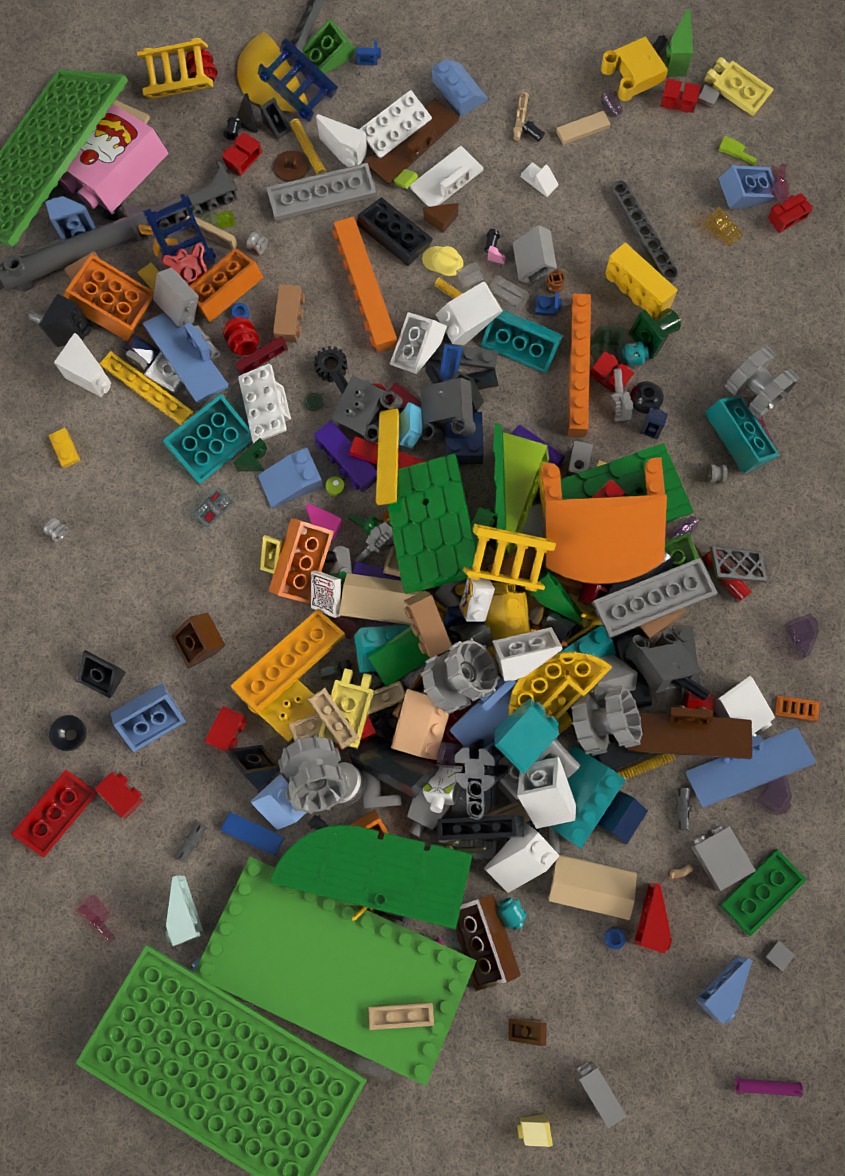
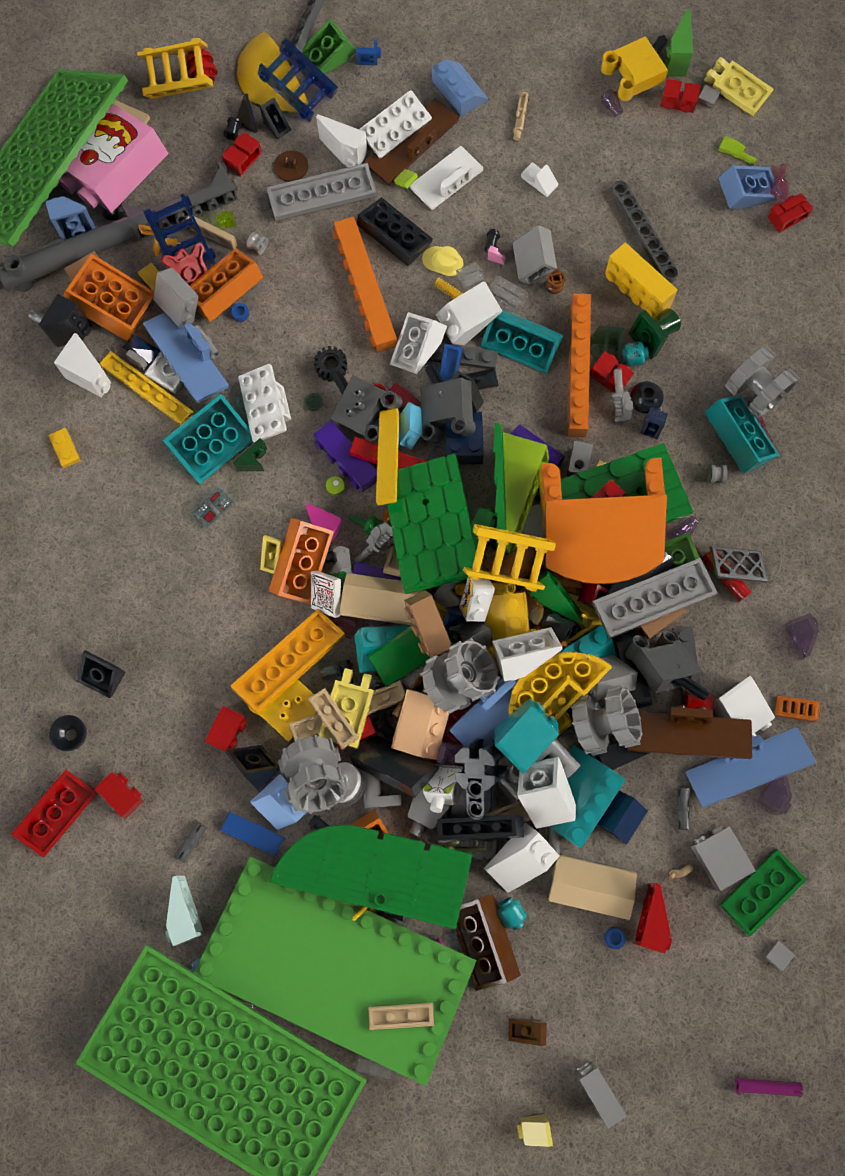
light grey wheel [43,518,68,542] -> none
clear pink piece [77,895,116,943] -> none
medium blue slope [110,683,186,752] -> none
reddish brown slope [171,613,225,669] -> none
red piece [223,317,259,356] -> none
dark red plate [235,336,288,375] -> none
medium blue slope [258,448,323,508] -> none
medium nougat brick [273,284,305,343] -> none
yellow piece [290,118,326,175] -> none
reddish brown slope [423,203,459,233] -> none
black pin [522,120,545,142] -> none
blue bracket [535,292,562,316] -> none
tan tile [556,111,611,145] -> none
yellow piece [616,754,676,779] -> none
medium blue slope [695,955,752,1024] -> none
clear yellow slope [705,207,743,247] -> none

